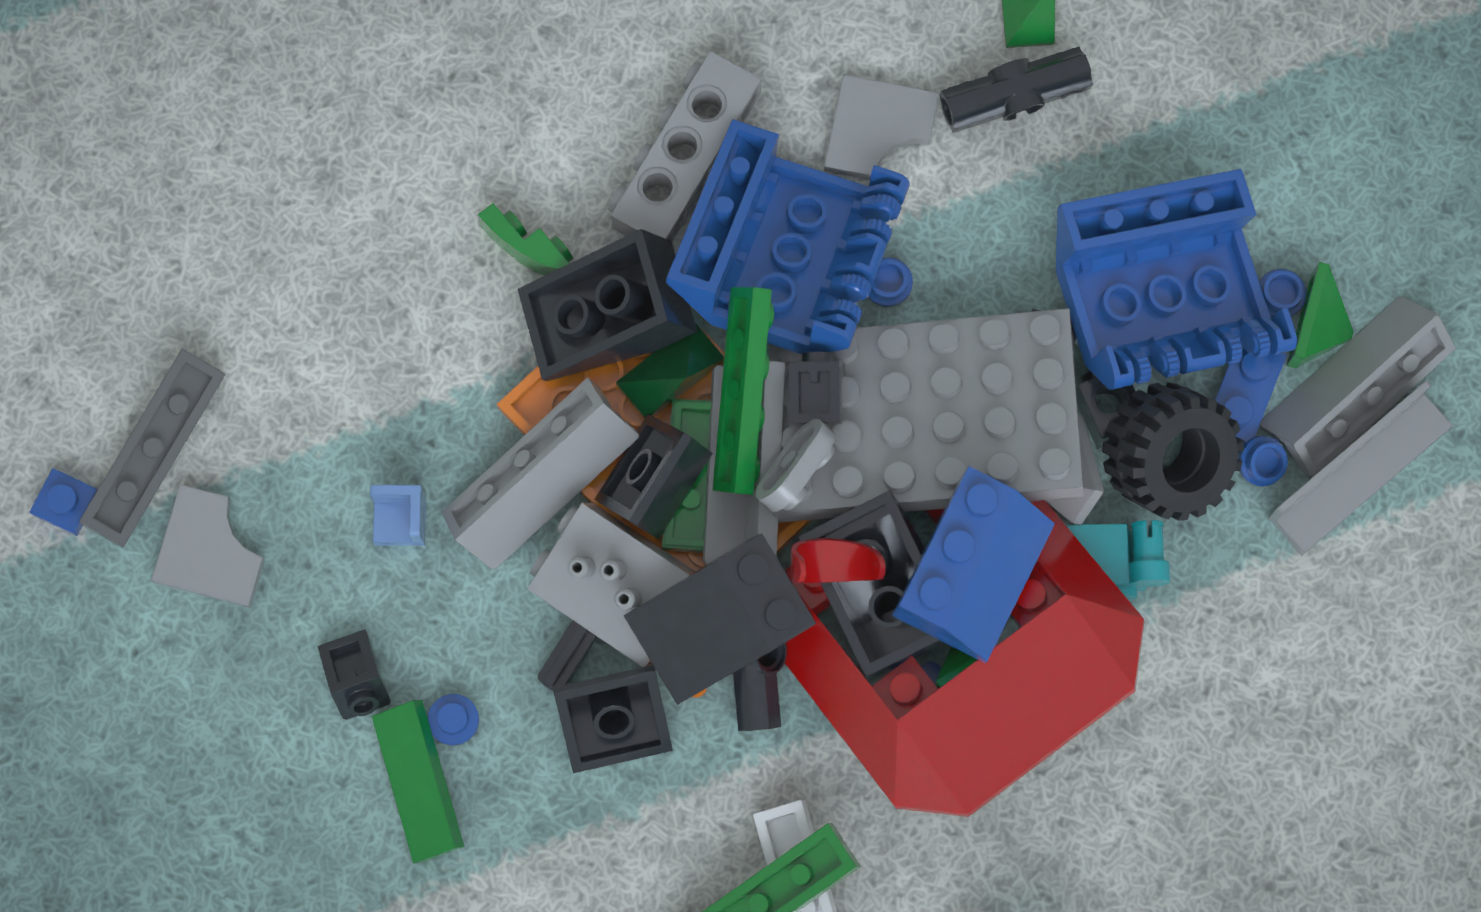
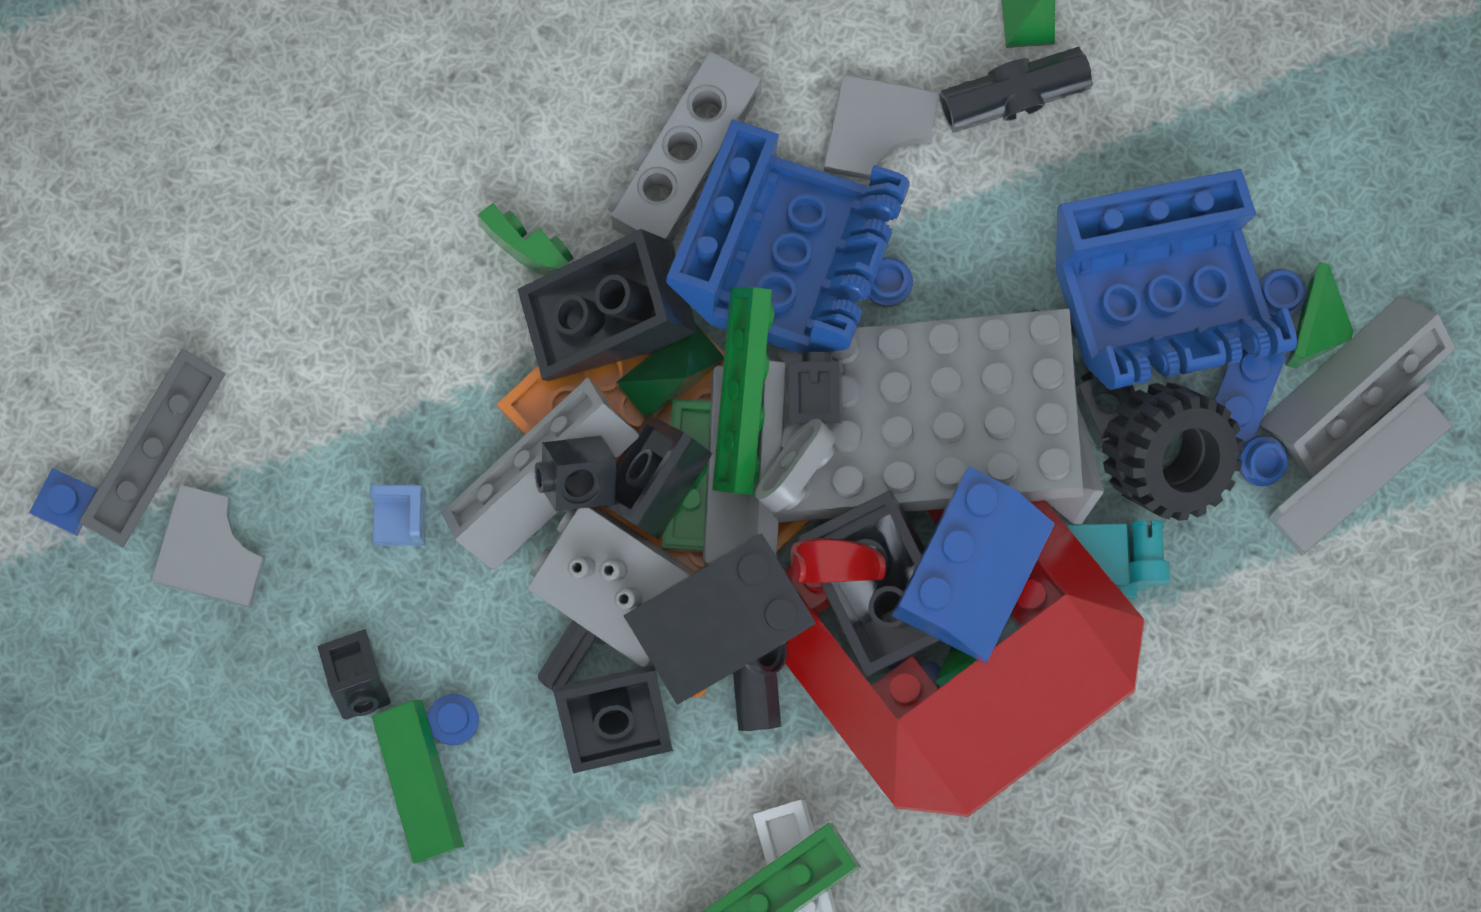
none -> black brick [535,436,617,512]

